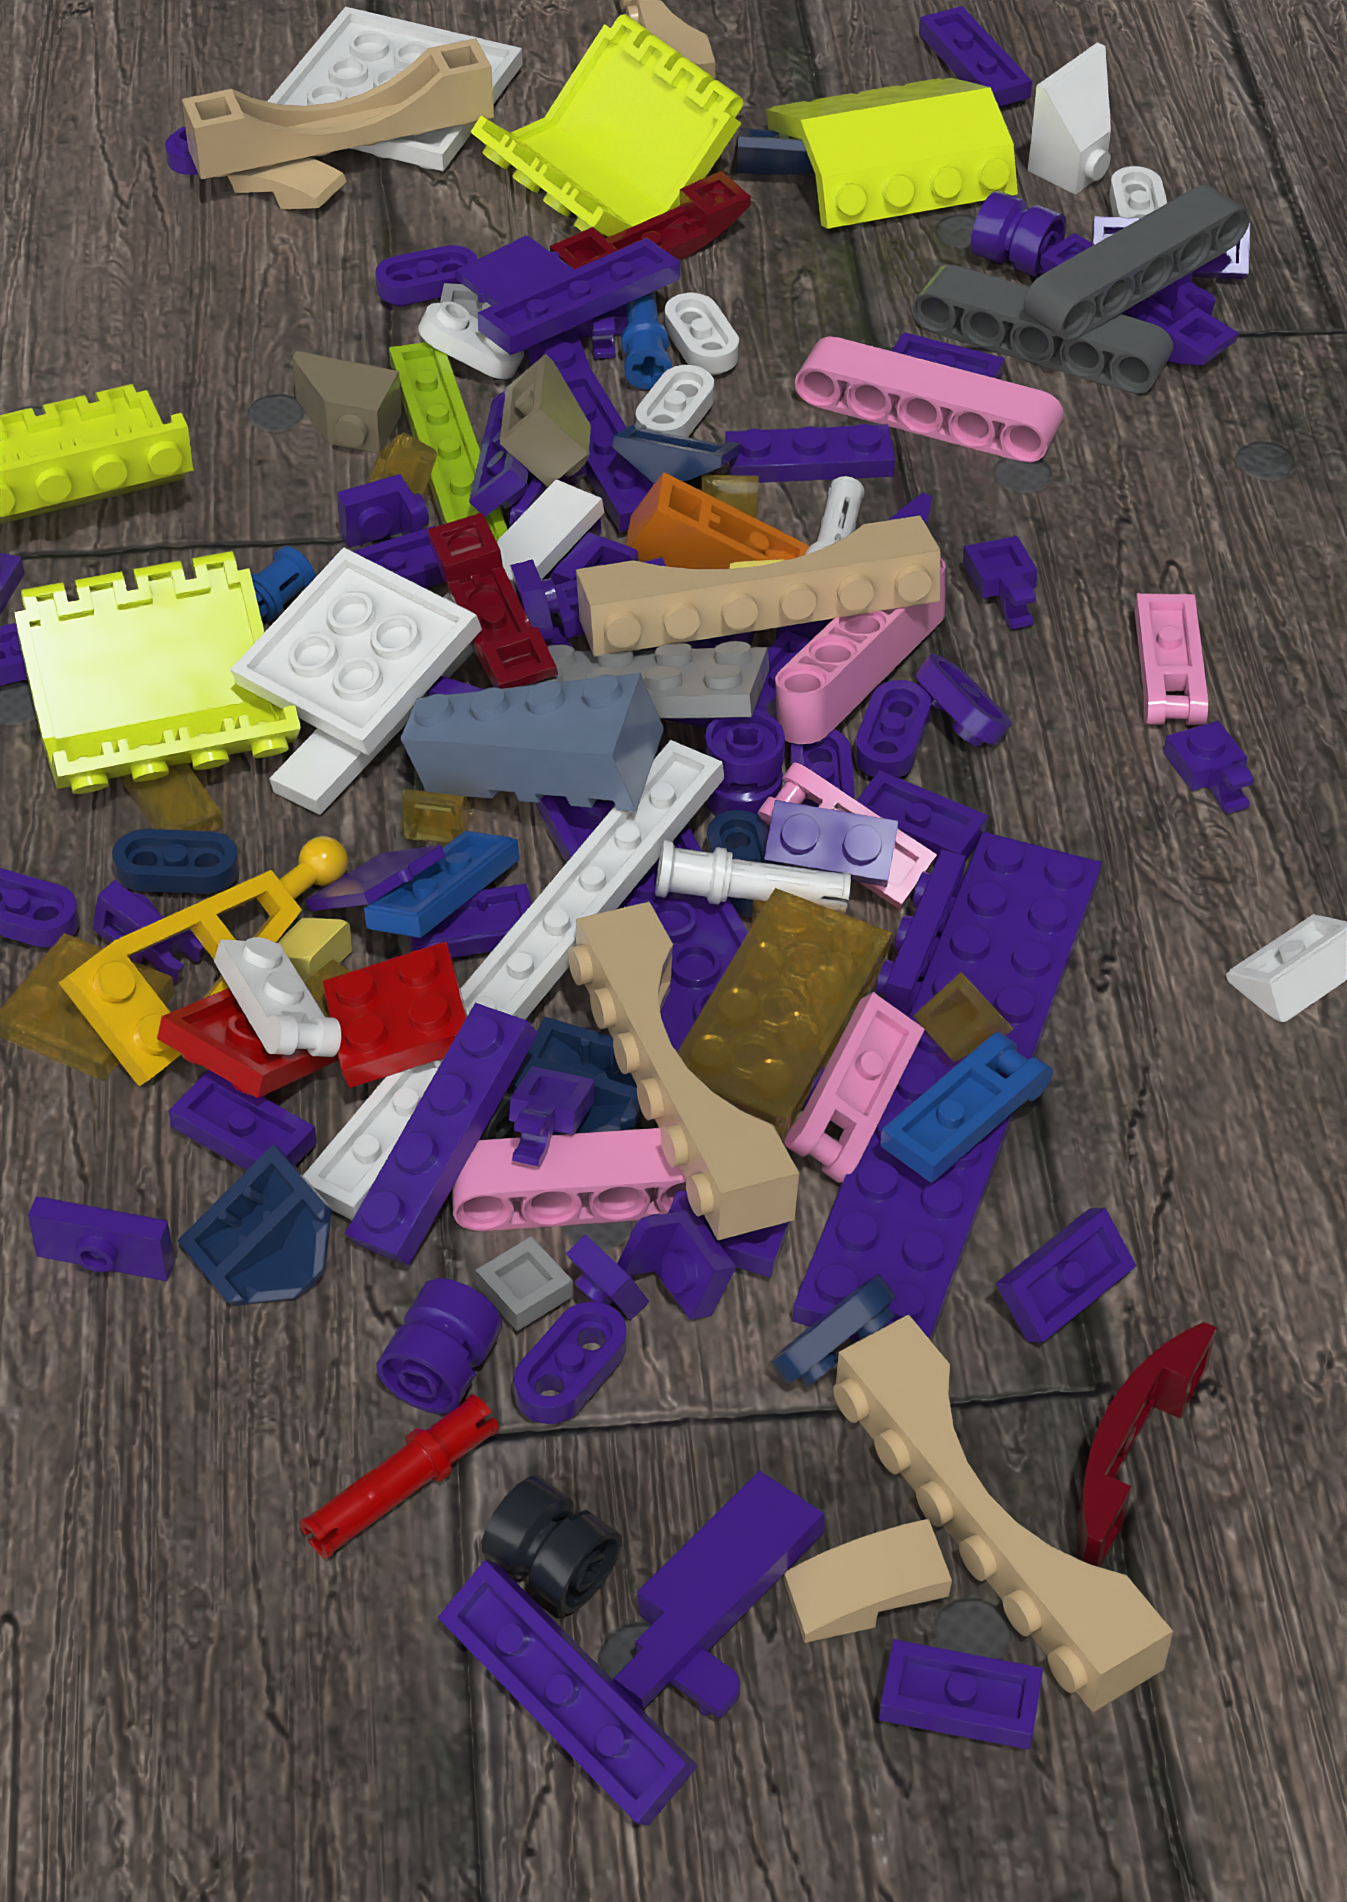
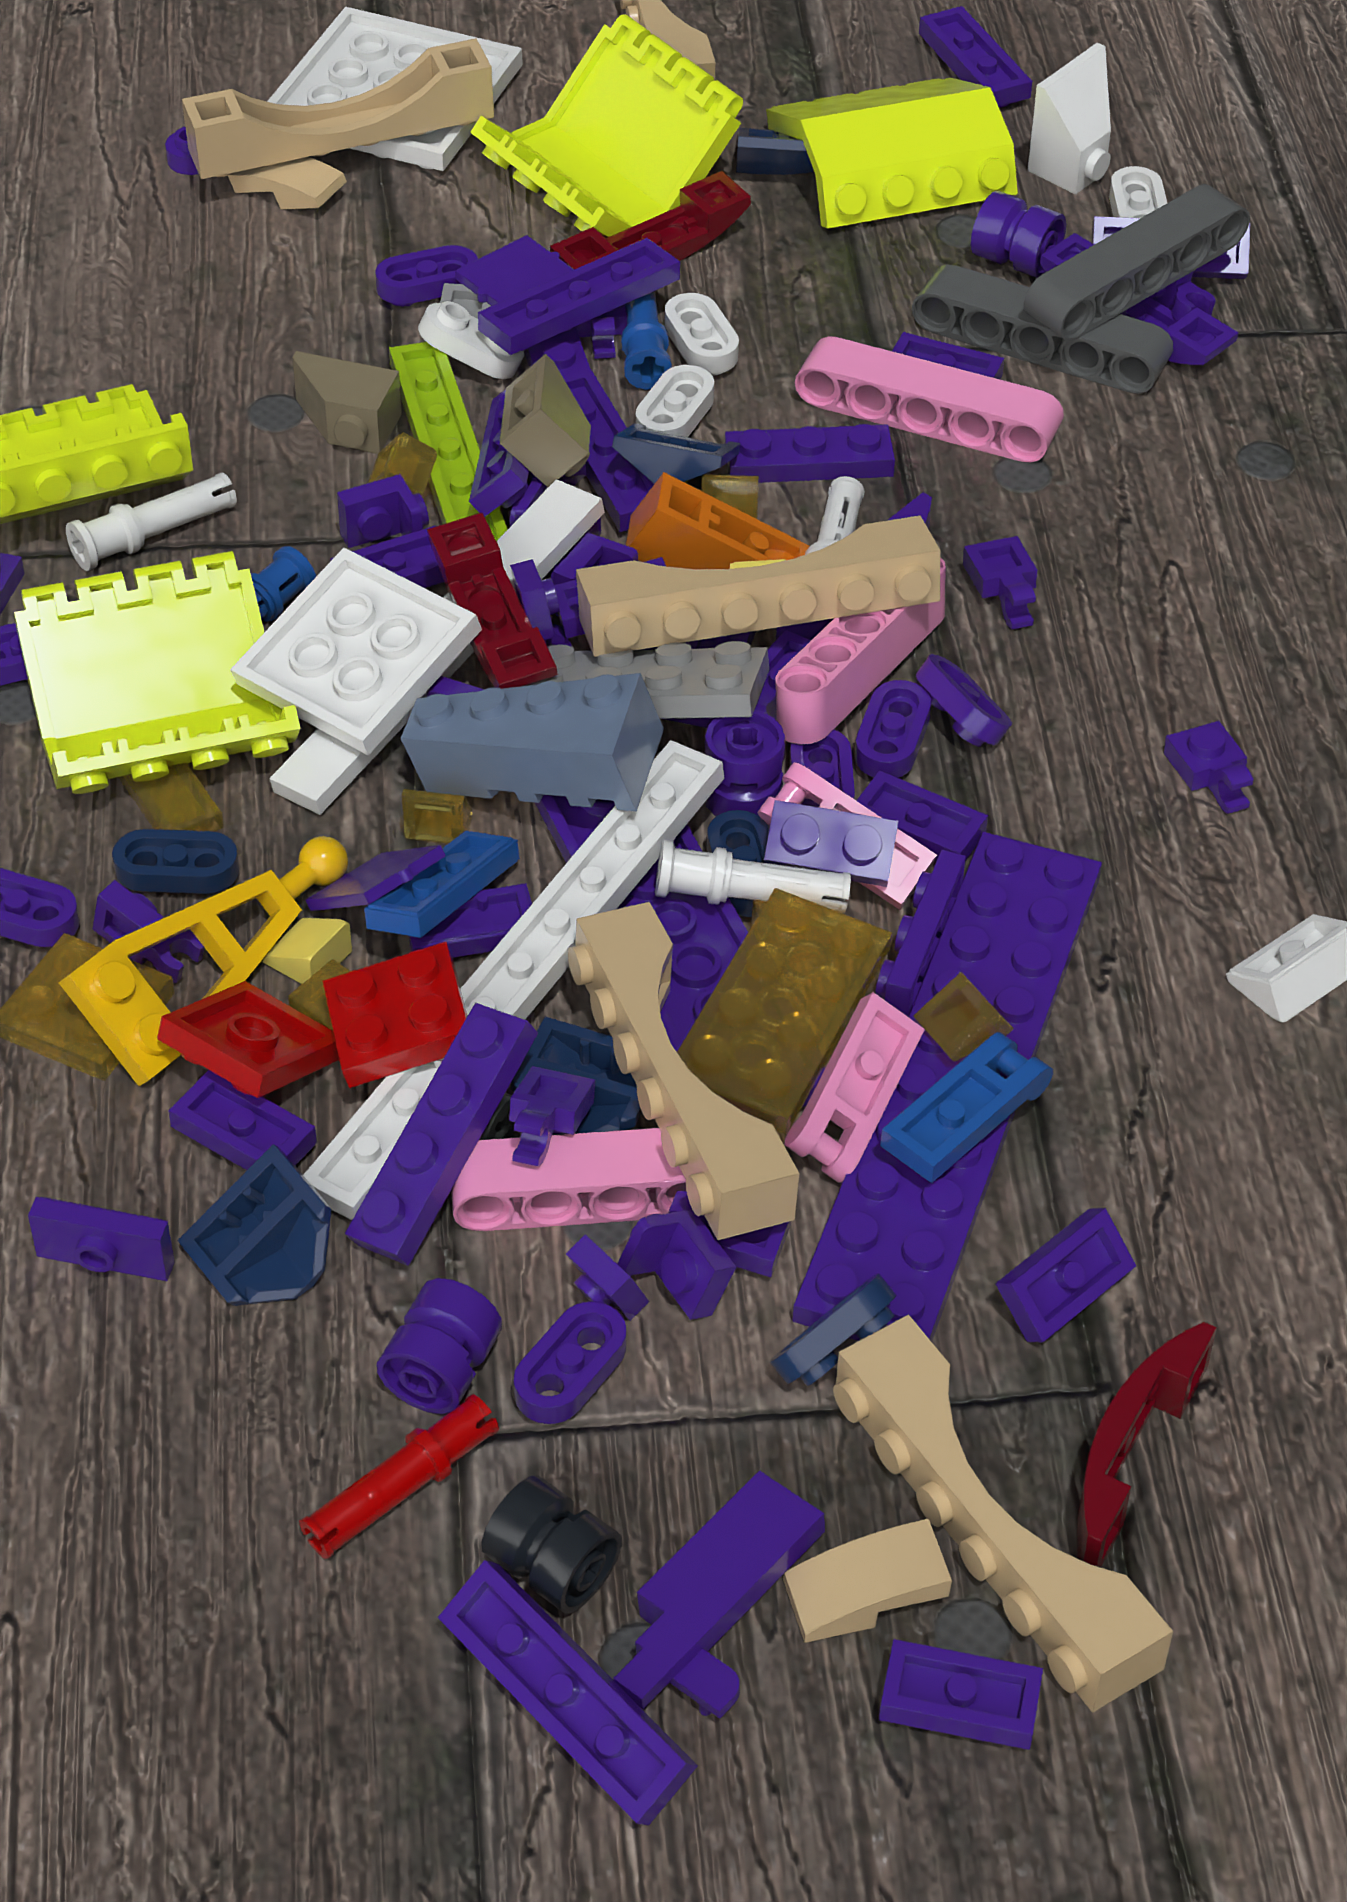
white plate [214,937,341,1057] -> none
light grey plate [475,1236,573,1331] -> none
bright pink plate [1134,593,1208,725] -> none
none -> white pin [66,473,237,571]

